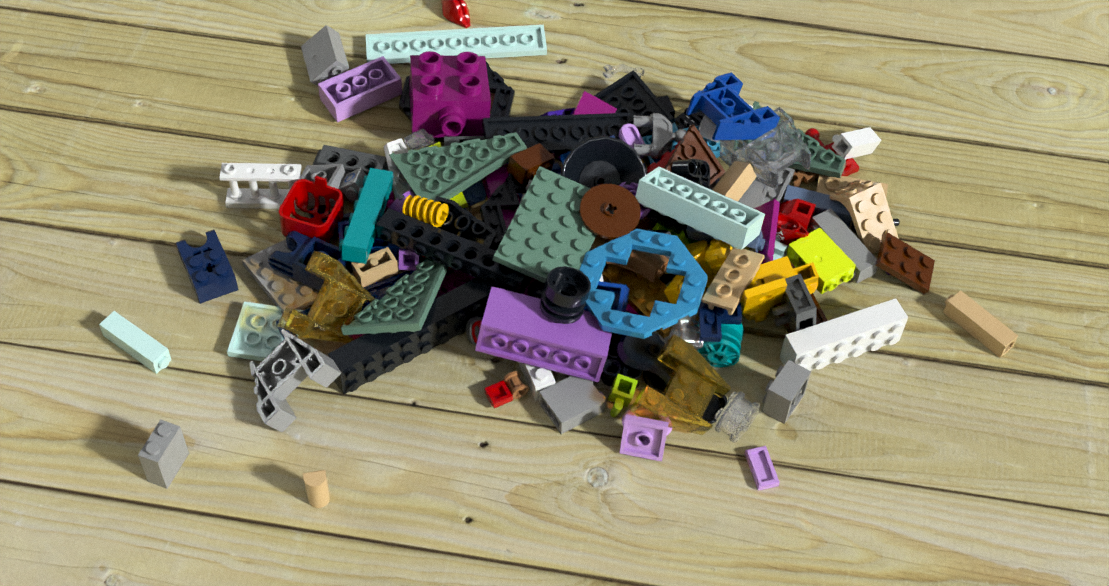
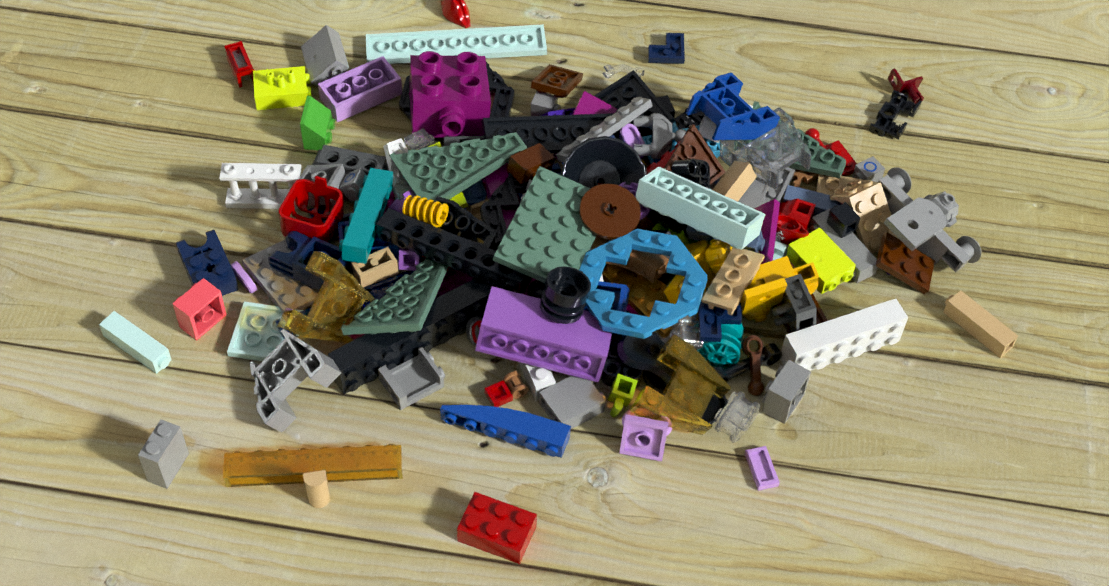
white brick [832,127,882,160] -> none
none -> coral brick [172,278,227,341]
none -> clear yellow brick [223,444,403,487]
none -> red window [224,41,255,88]
none -> lavender tile [230,261,258,294]
none -> neon yellow piece [253,66,312,110]
none -> bright green slope [300,96,335,150]
none -> light grey panel [378,347,445,410]
none -> blue slope [440,405,571,458]
none -> red brick [457,492,537,564]
none -> reddish brown plate [531,64,583,98]
none -> light grey brick [531,91,560,116]
none -> light grey plate [556,97,653,162]
none -> dark blue plate [648,33,685,64]
none -> black piece [705,343,783,389]
none -> reddish brown piece [741,335,765,396]
none -> black brick [827,202,860,238]
none -> light grey brick [852,156,885,182]
none -> black piece [869,90,922,140]
none -> light grey piece [878,167,982,273]
none -> dark red bracket [888,68,924,103]

